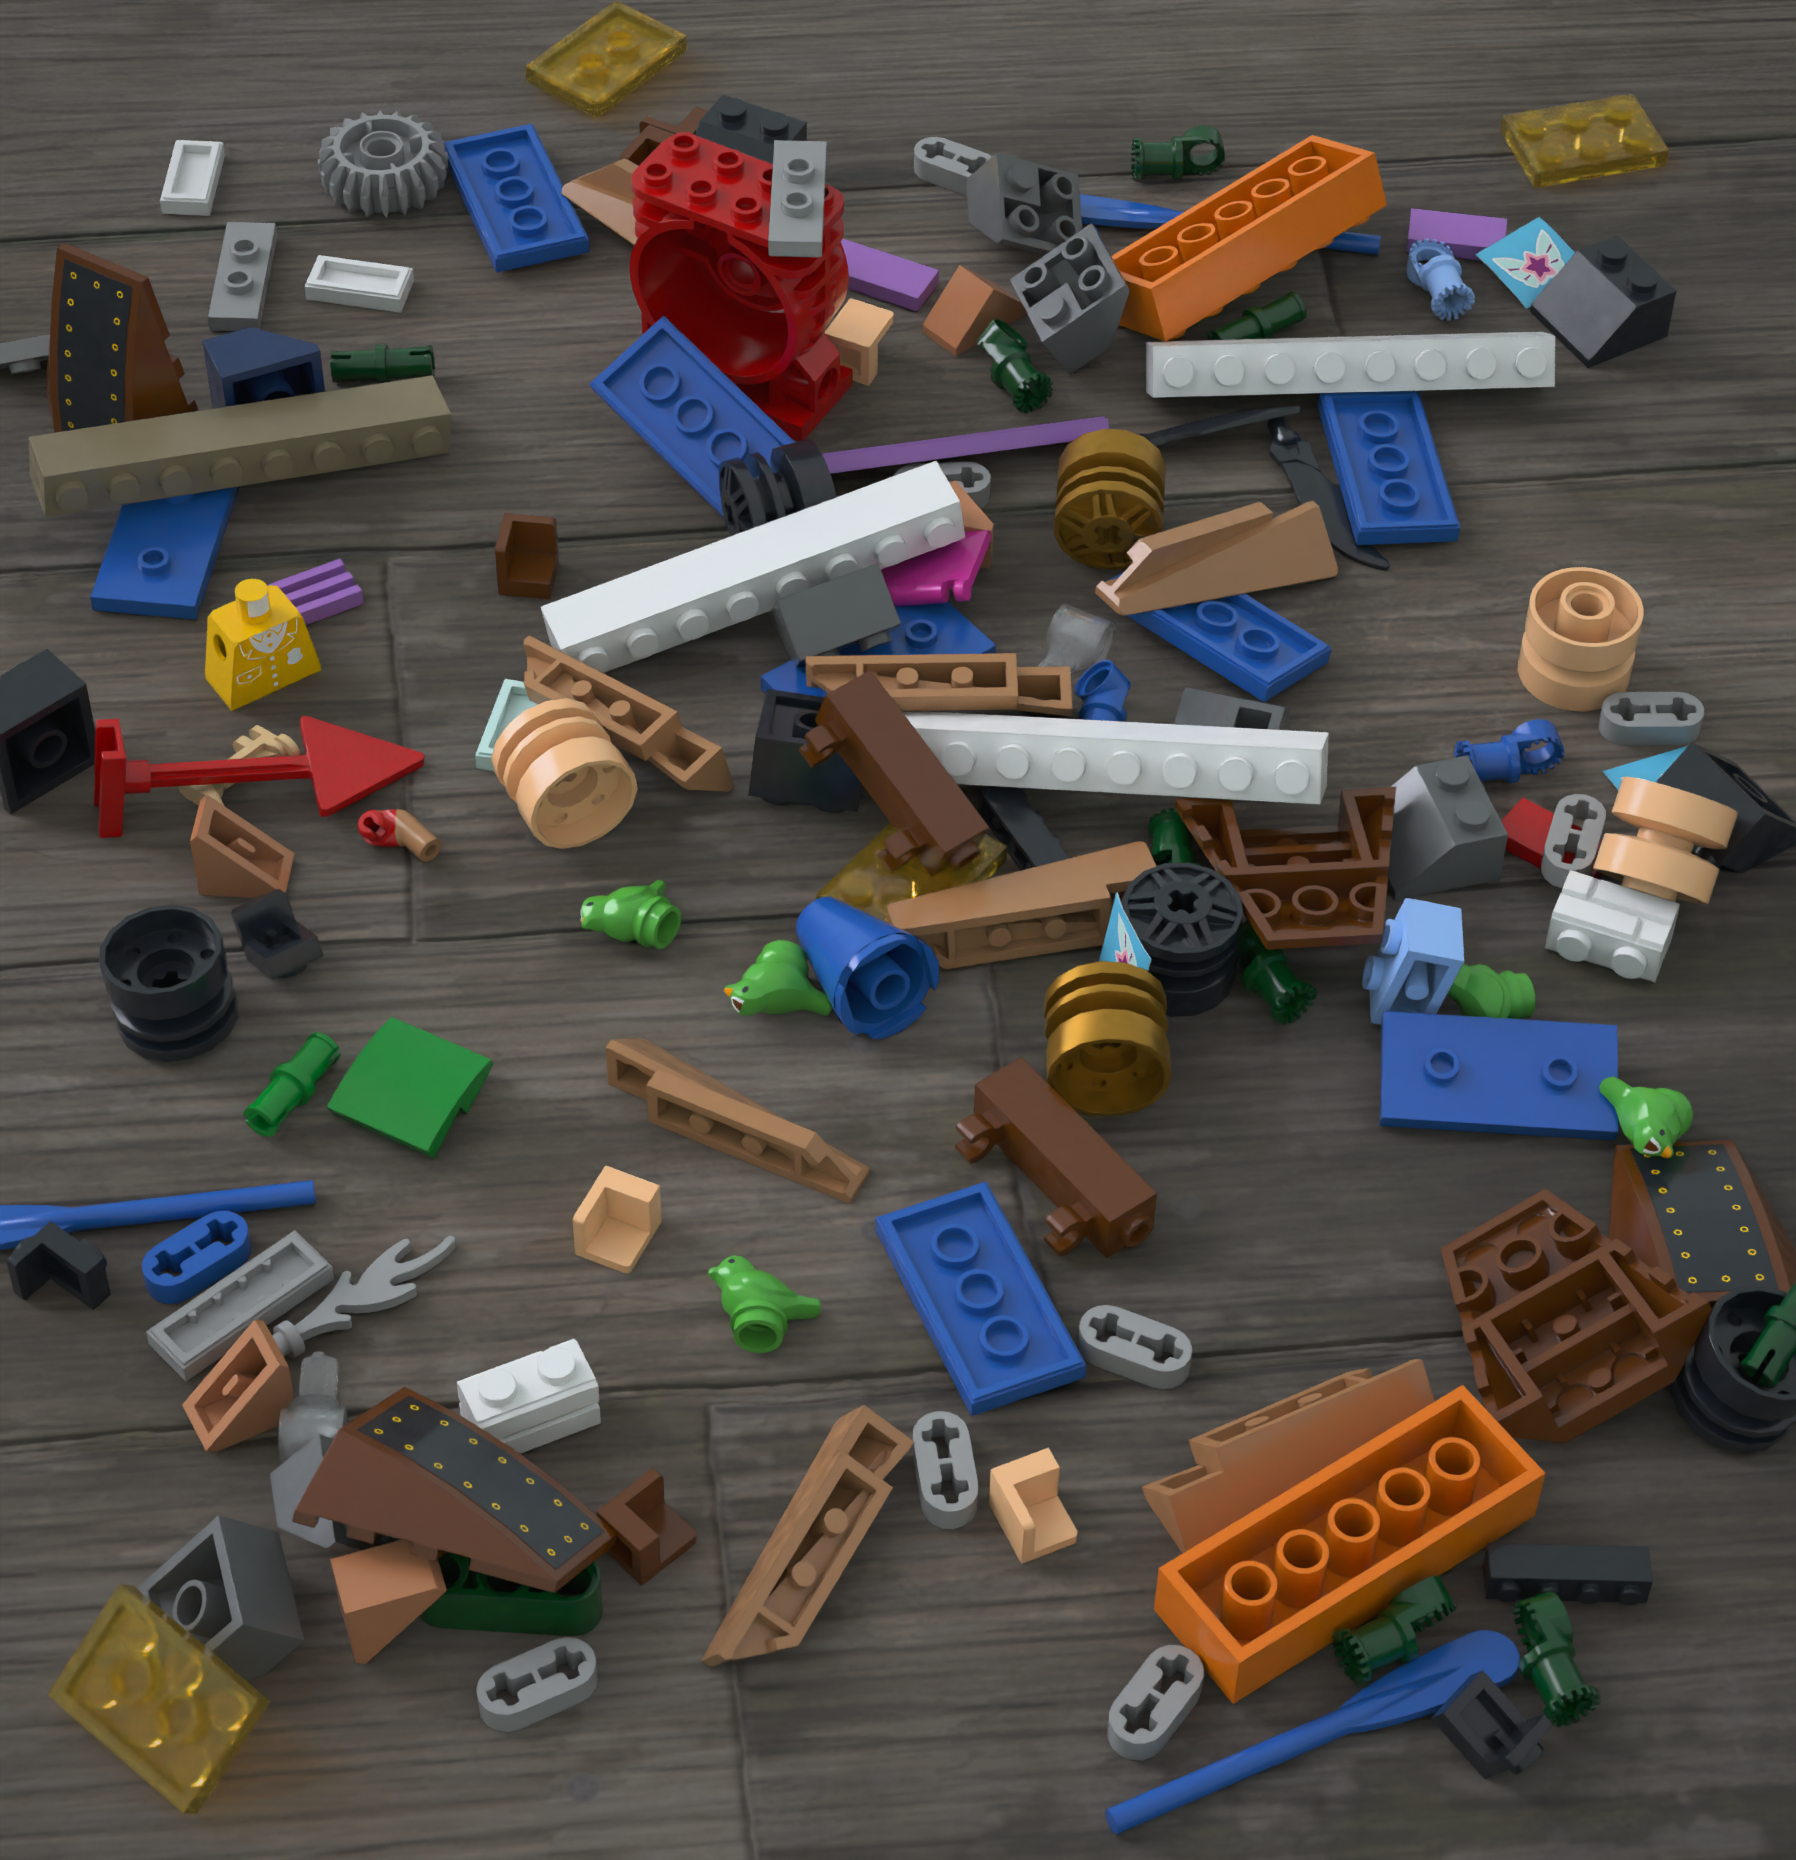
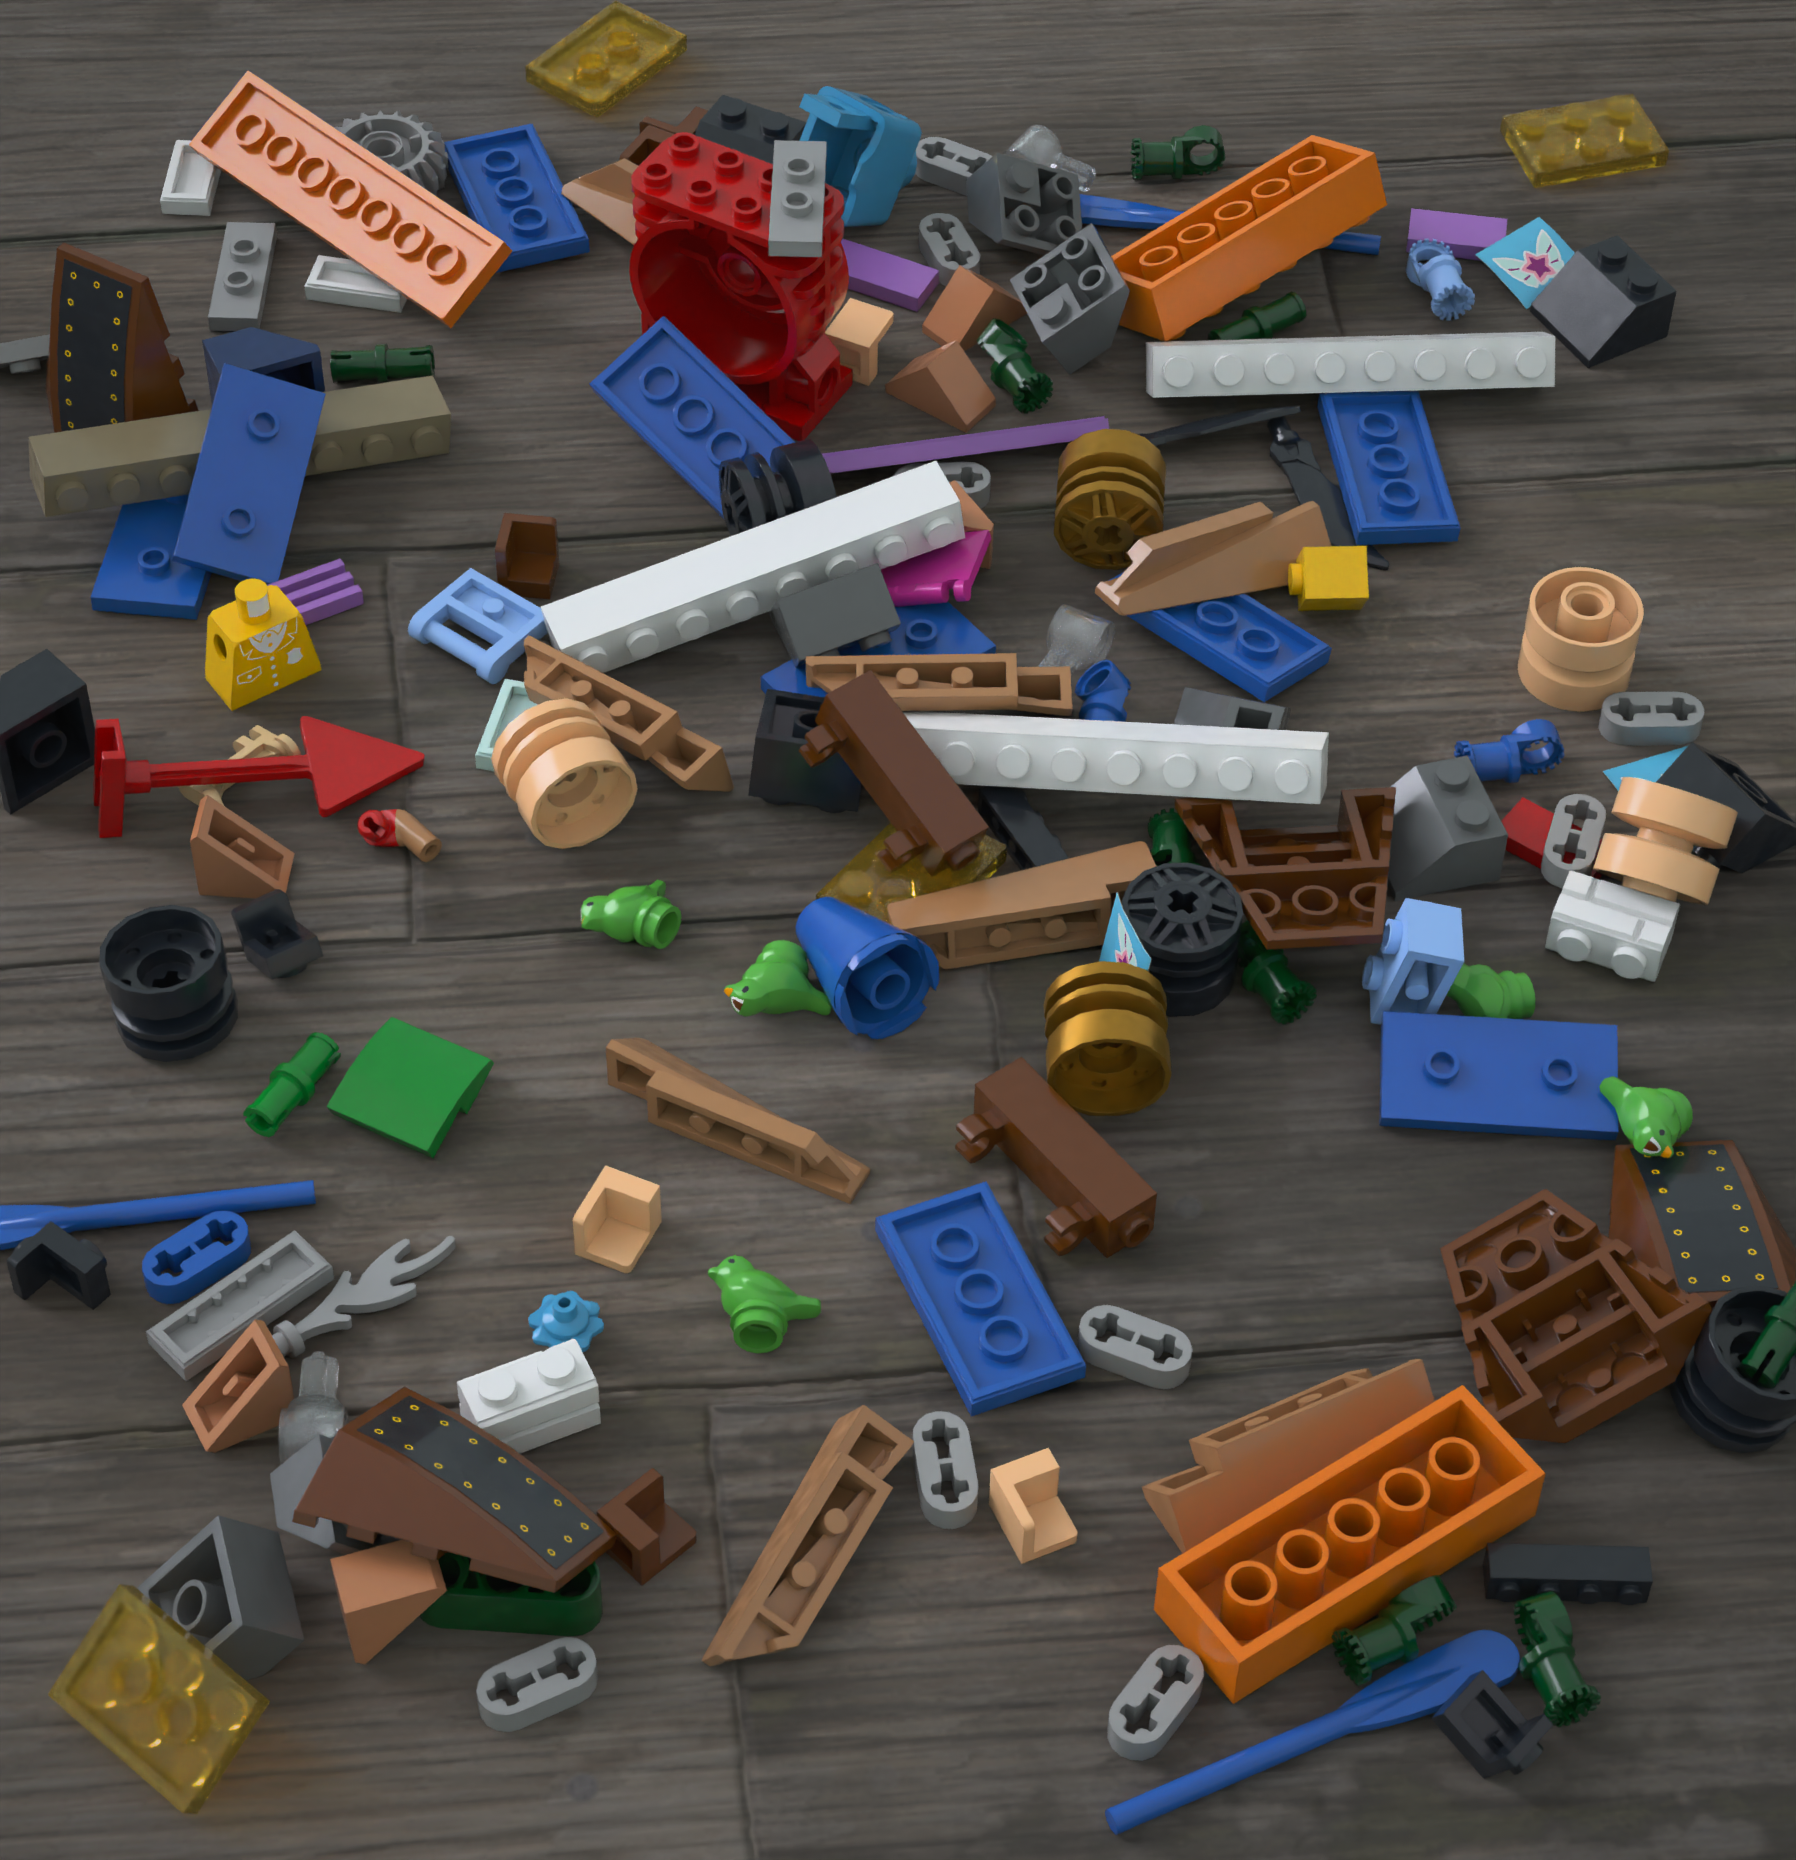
none -> blue plate [172,363,326,585]
none -> plate [189,71,512,328]
none -> light blue plate [408,568,547,684]
none -> dark azure plant [528,1291,604,1352]
none -> dark azure piece [799,86,922,227]
none -> nougat slope [885,340,996,433]
none -> light grey beam [918,213,981,286]
none -> clear axle [1003,125,1096,192]
none -> yellow brick [1288,546,1369,611]

